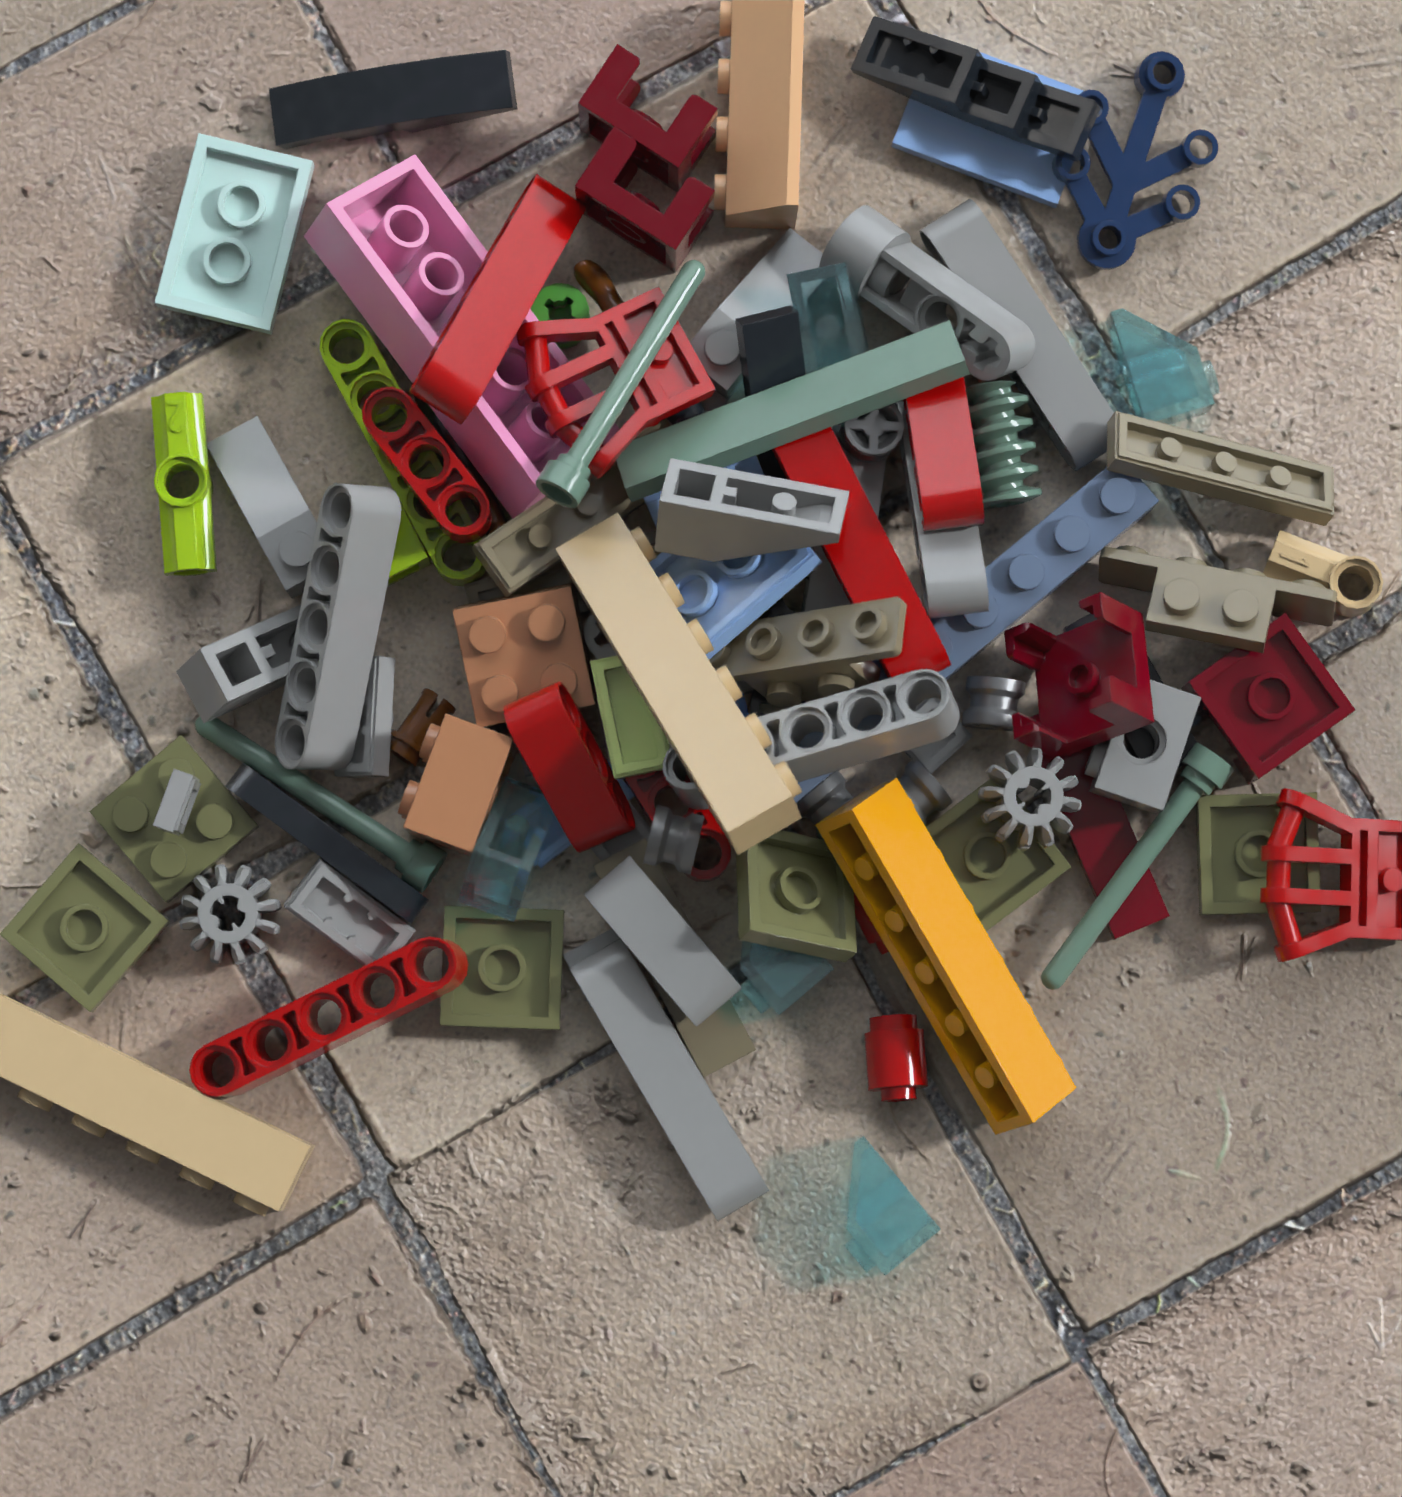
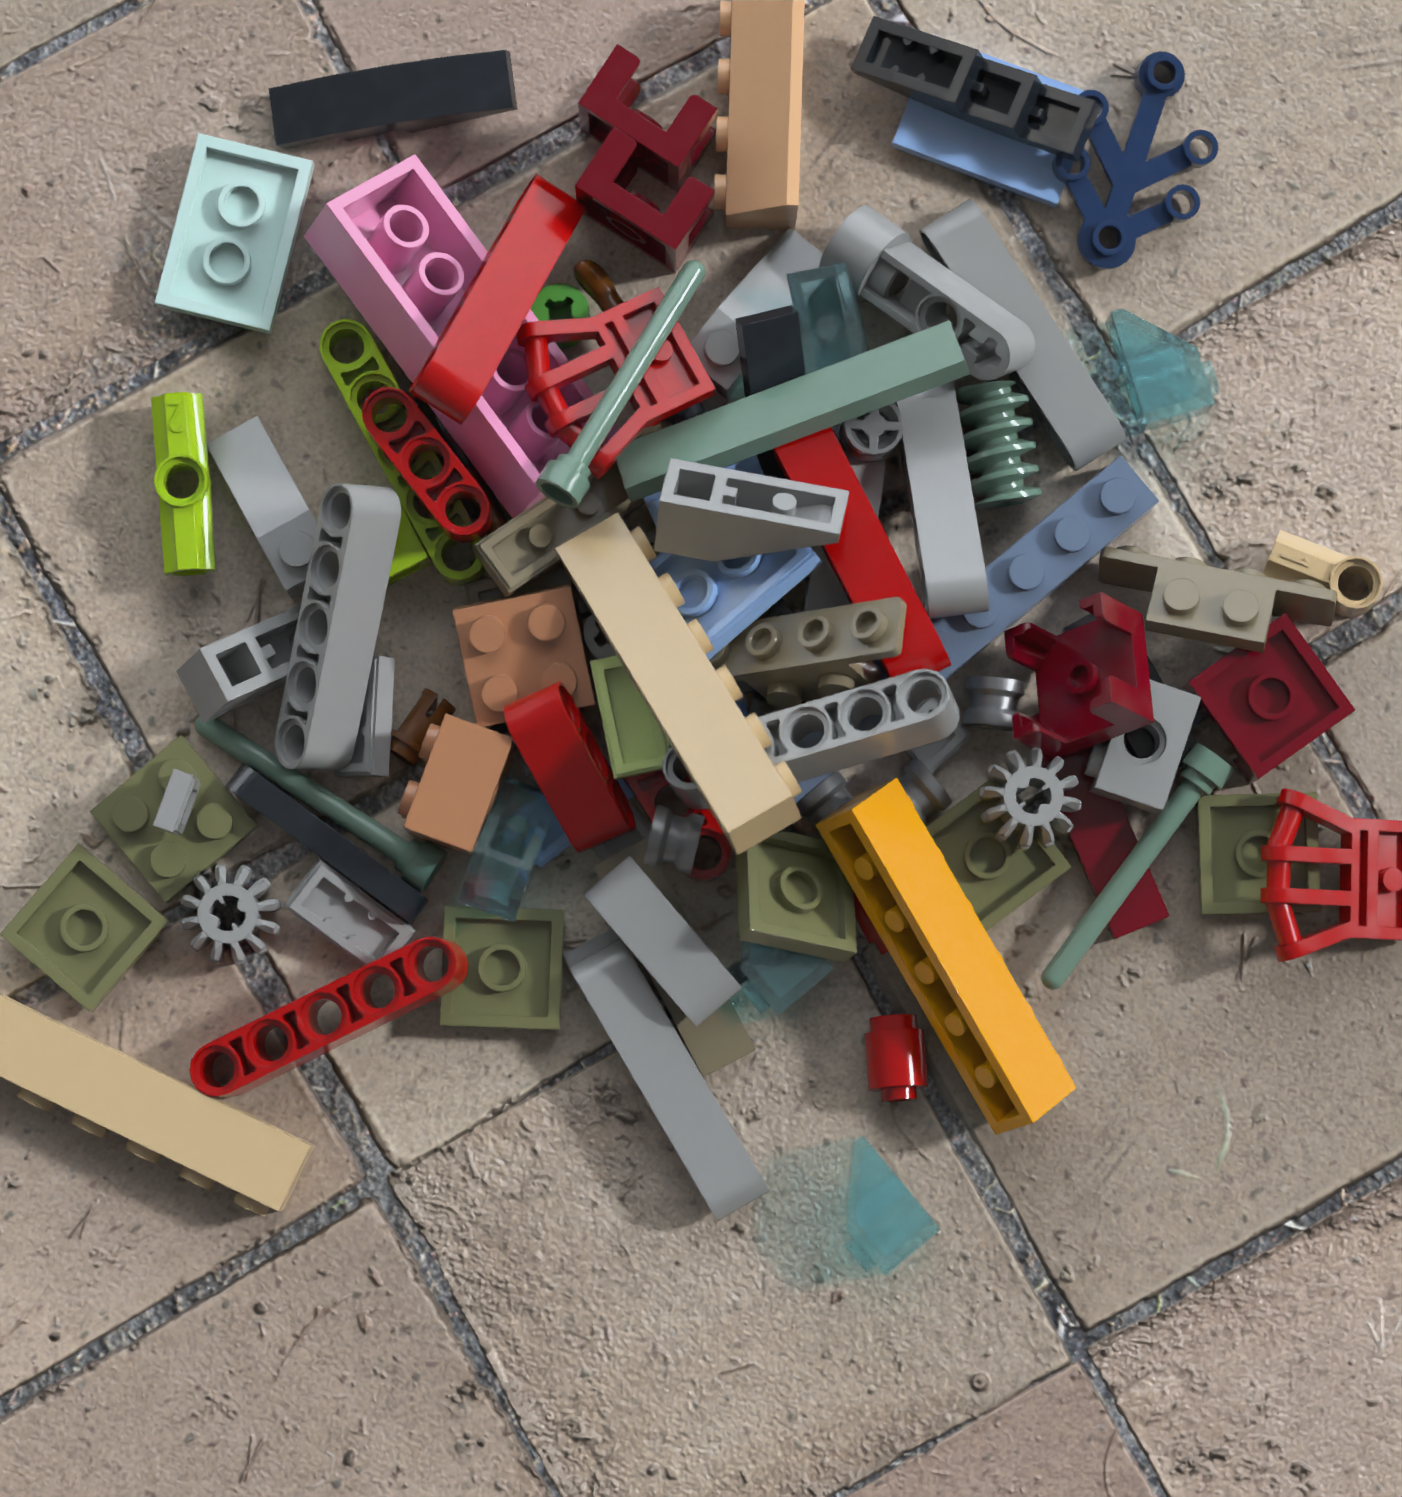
beam [903,377,984,531] -> none
dark tan tile [1107,411,1334,526] -> none

